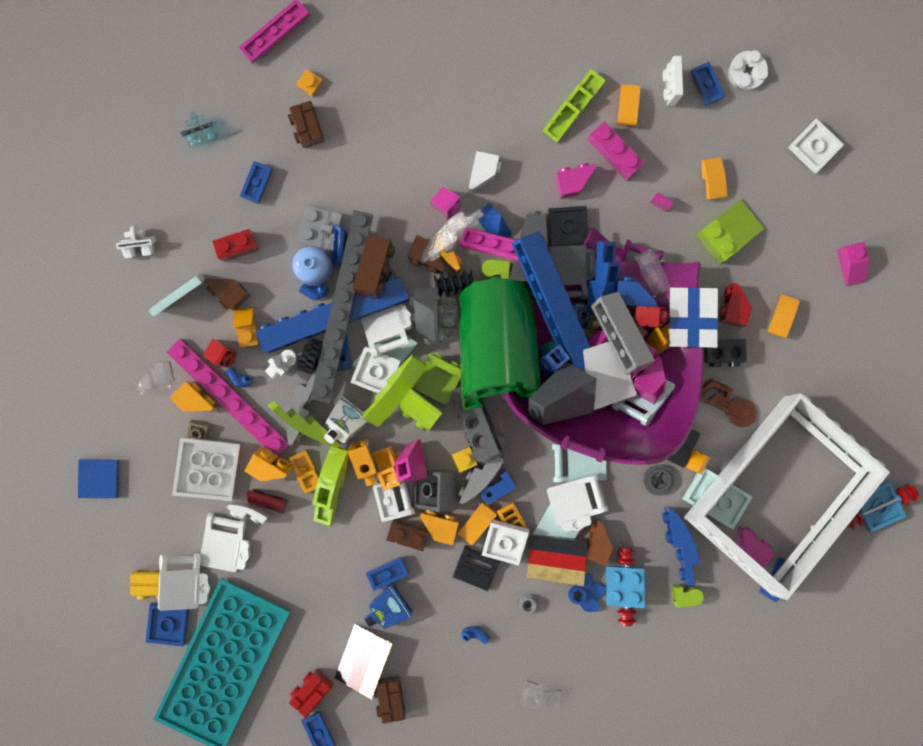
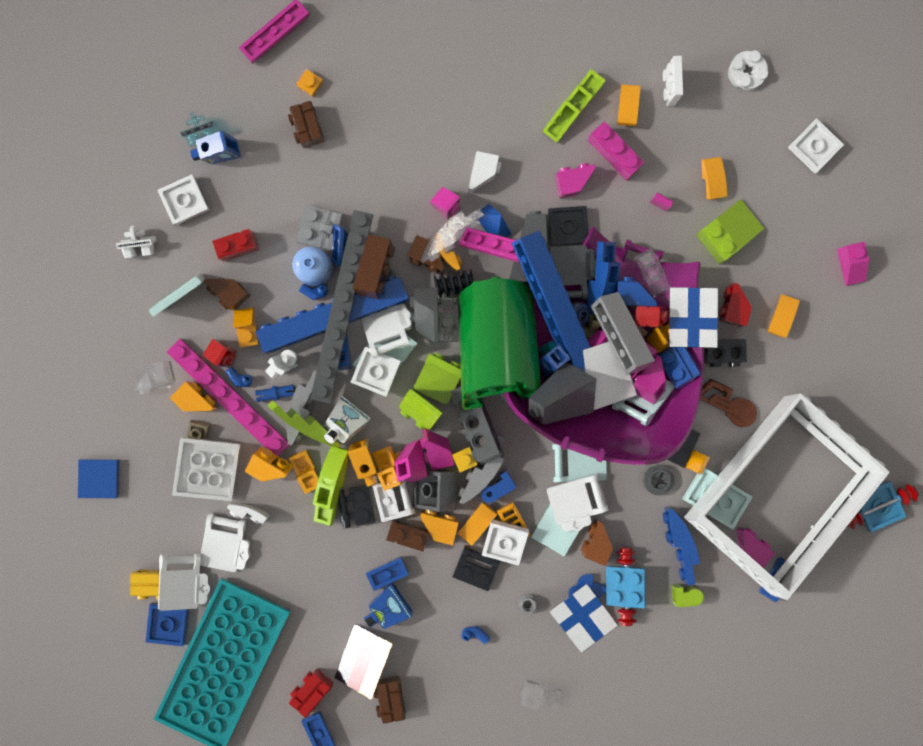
blue plate [240,161,273,204] -> none
dark red slope [246,489,288,513] -> none
black tyre [297,337,323,375] -> none
lime slope [363,355,427,427] -> none
lime leg [481,260,510,279] -> none
sticker [527,535,587,586] -> none
blue plate [690,62,725,106] -> none
none -> white plate [157,174,209,226]
none -> blue torso [190,131,241,164]
none -> blue pin [255,384,295,402]
none -> black plate [337,485,376,529]
none -> dark pink slope [420,429,454,470]
none -> white sticker [550,584,618,653]
none -> blue plate [658,347,702,390]

